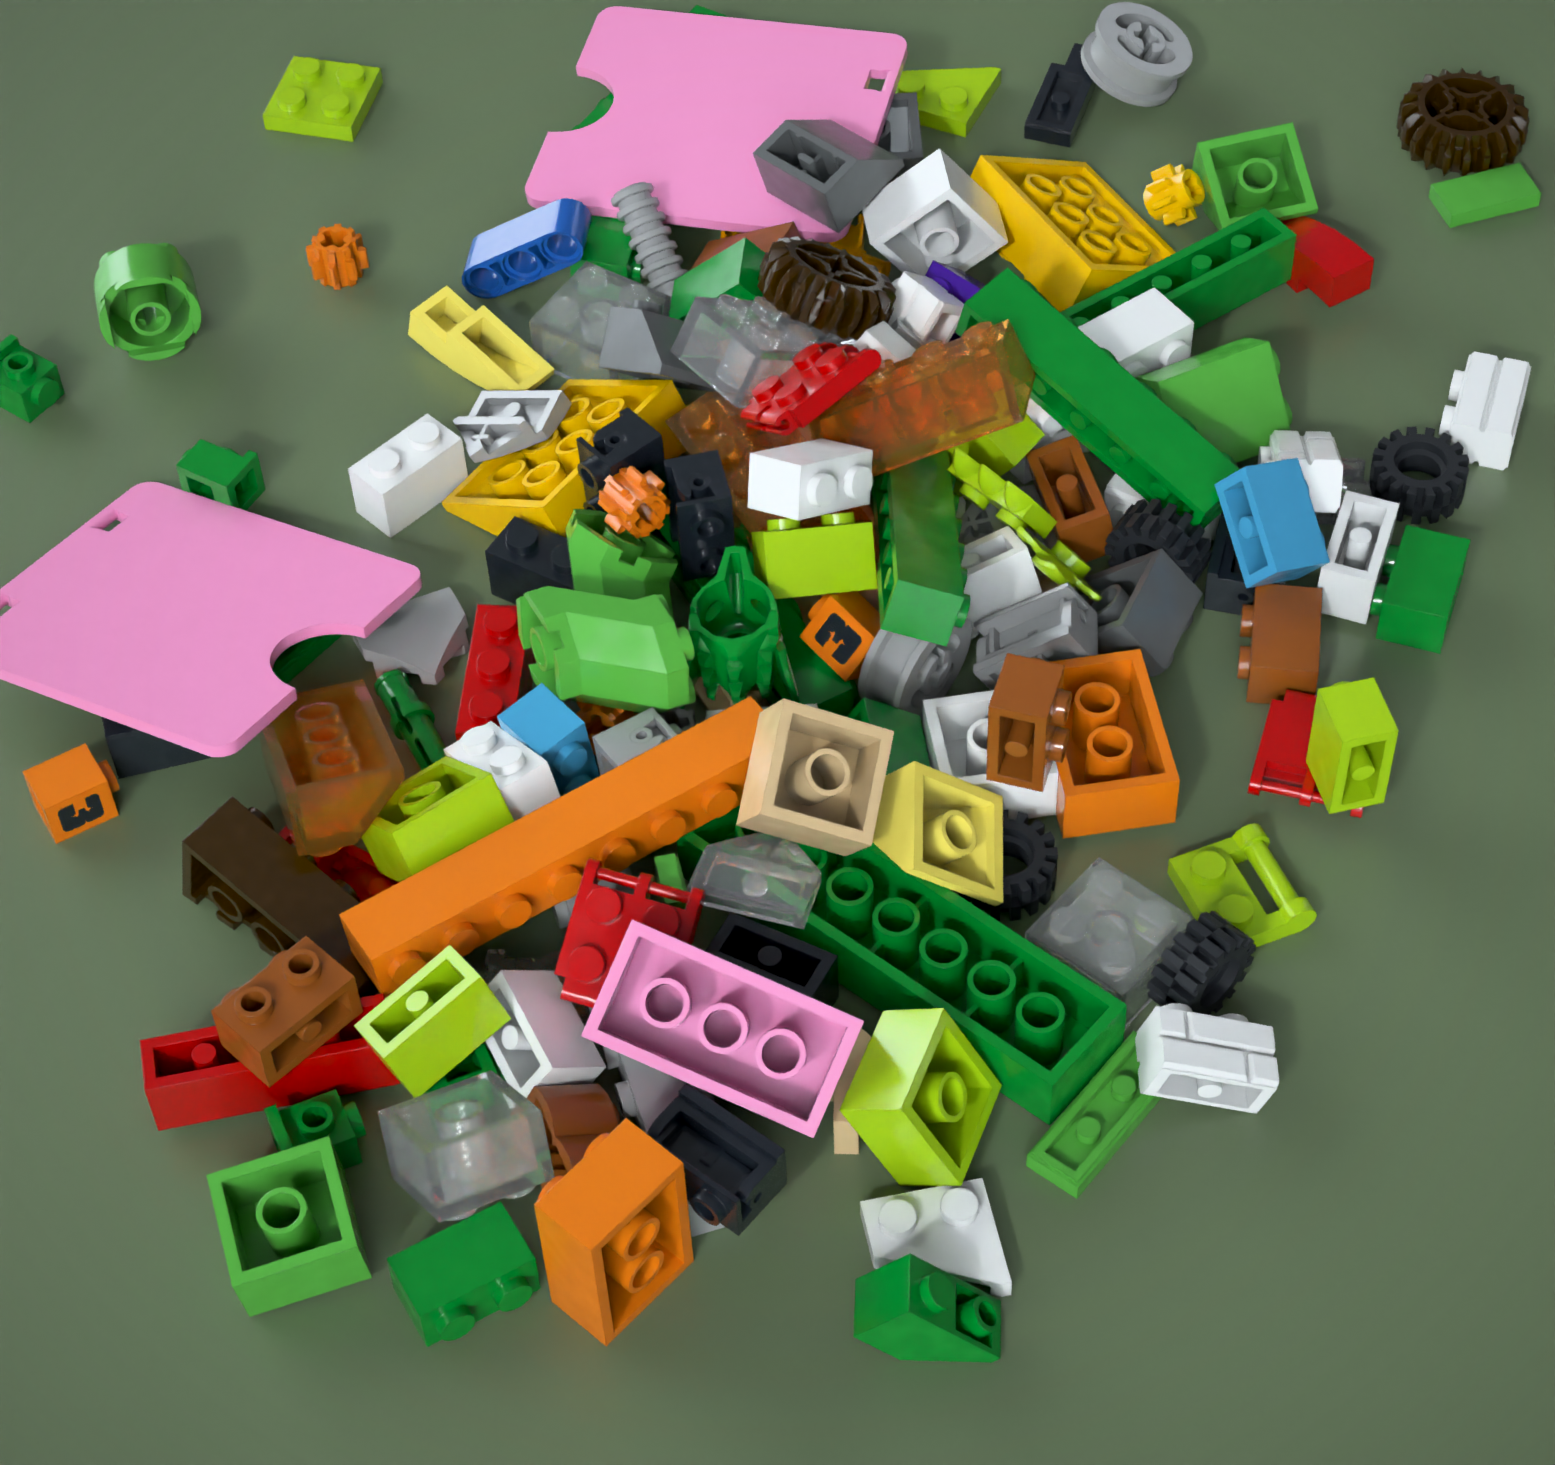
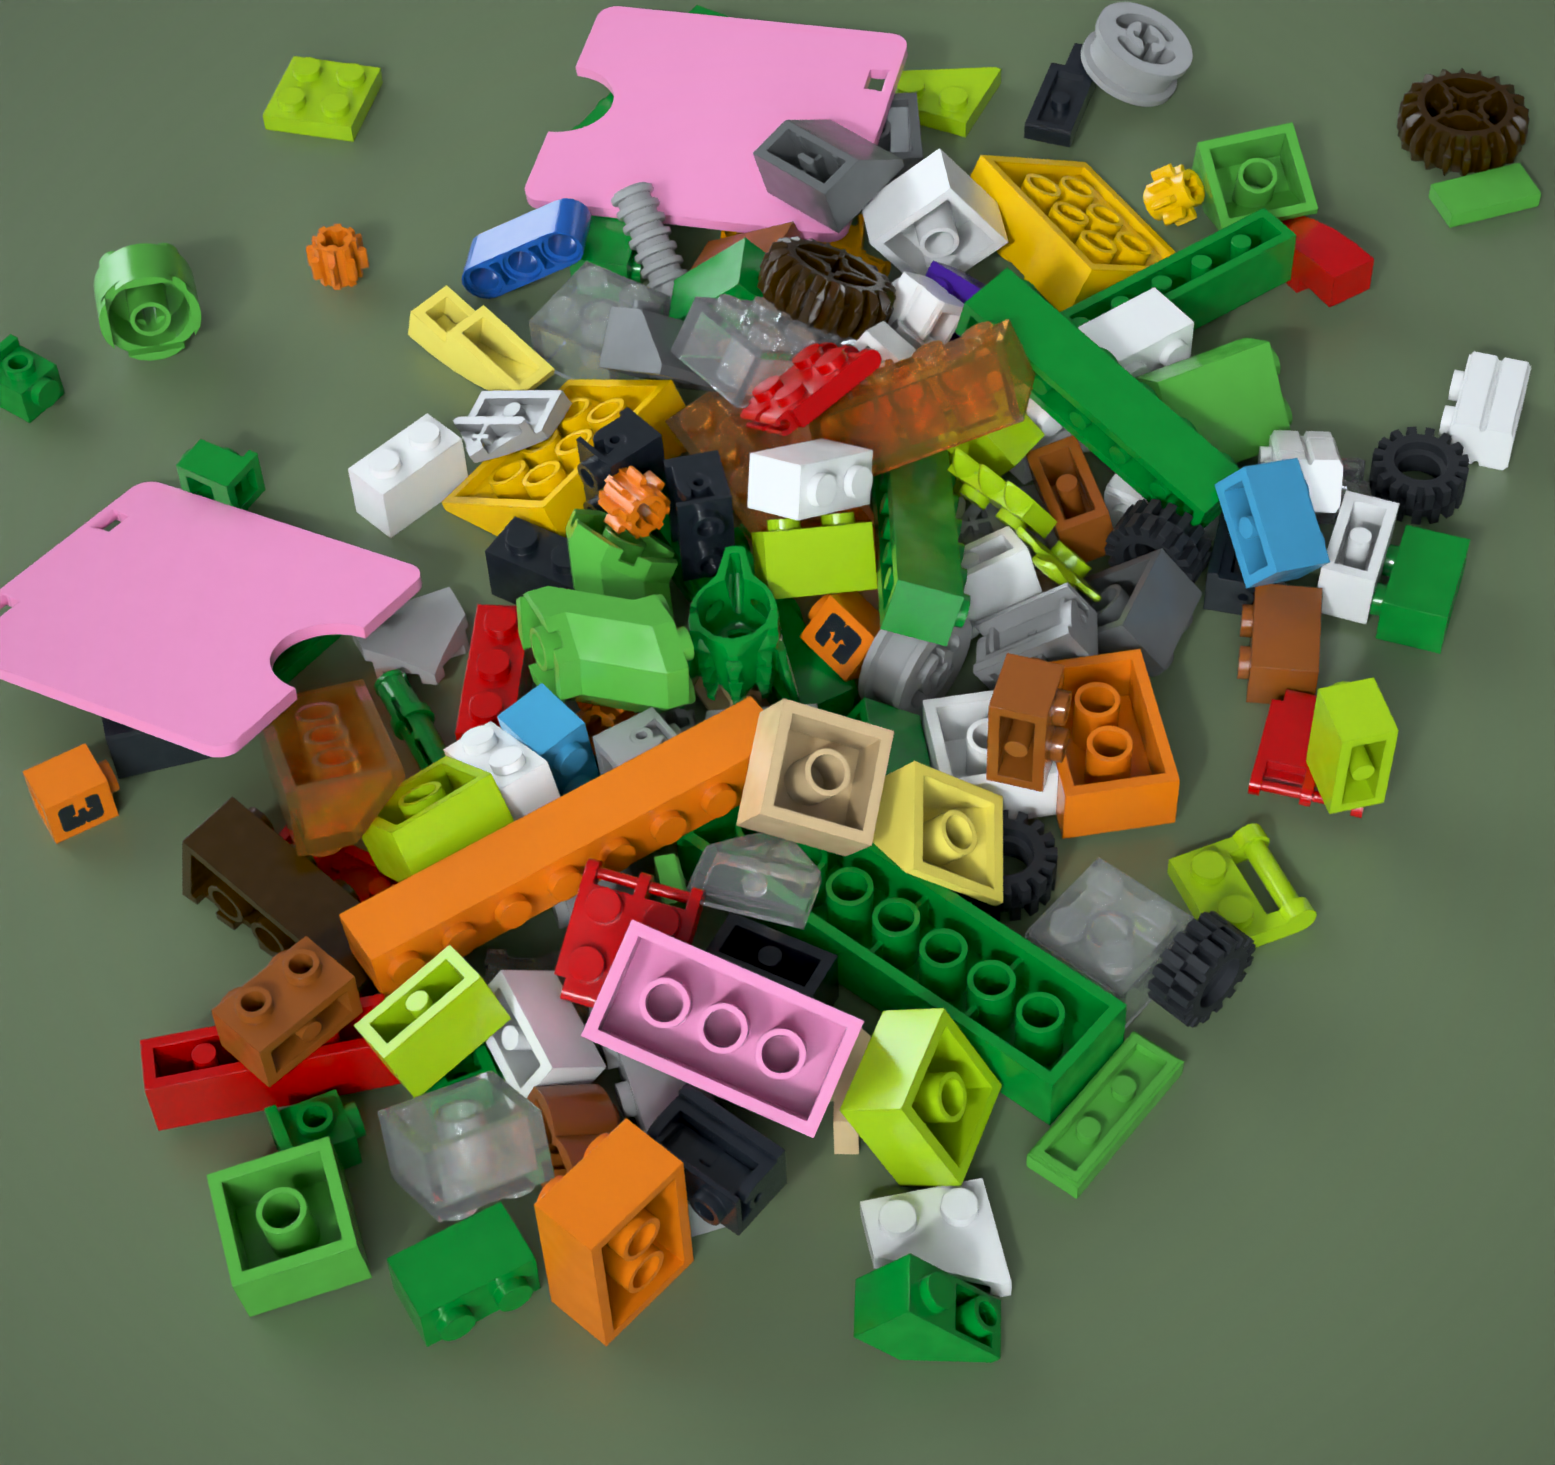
white brick [1135,1003,1279,1114] -> none

